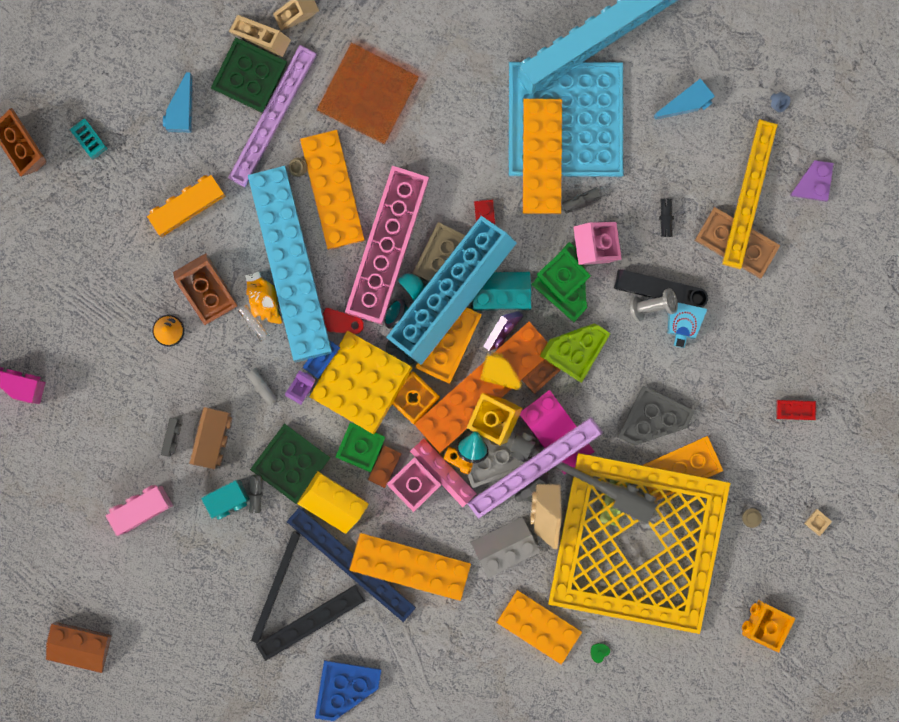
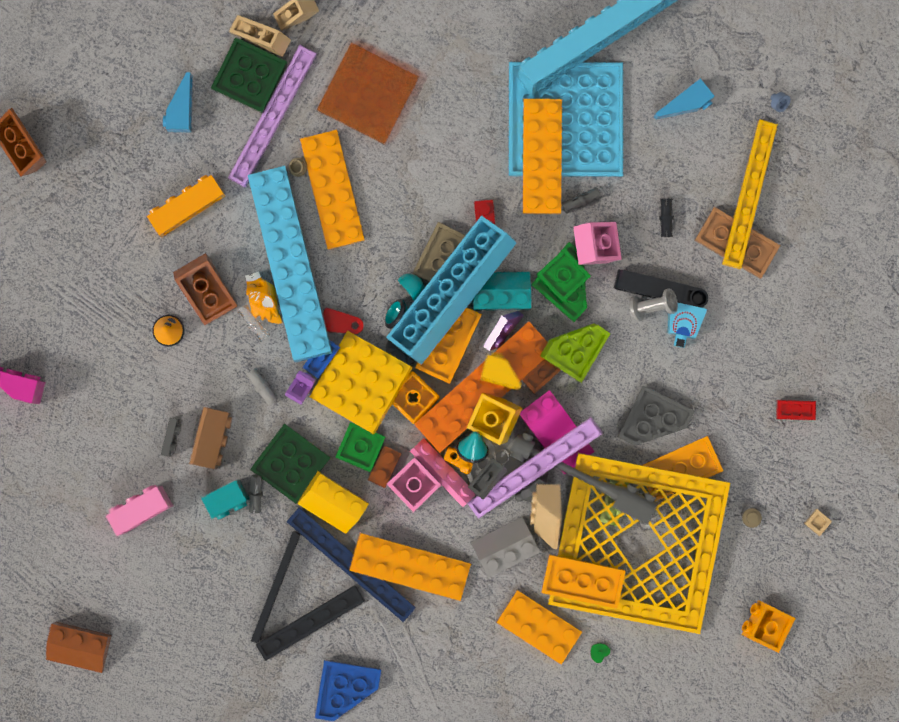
teal slope [69,118,108,160] -> none
bright pink brick [345,166,429,325] -> none
medium lavender wing [791,160,833,202] -> none
none -> dark grey plate [468,458,508,500]
none -> light orange plate [541,554,626,609]

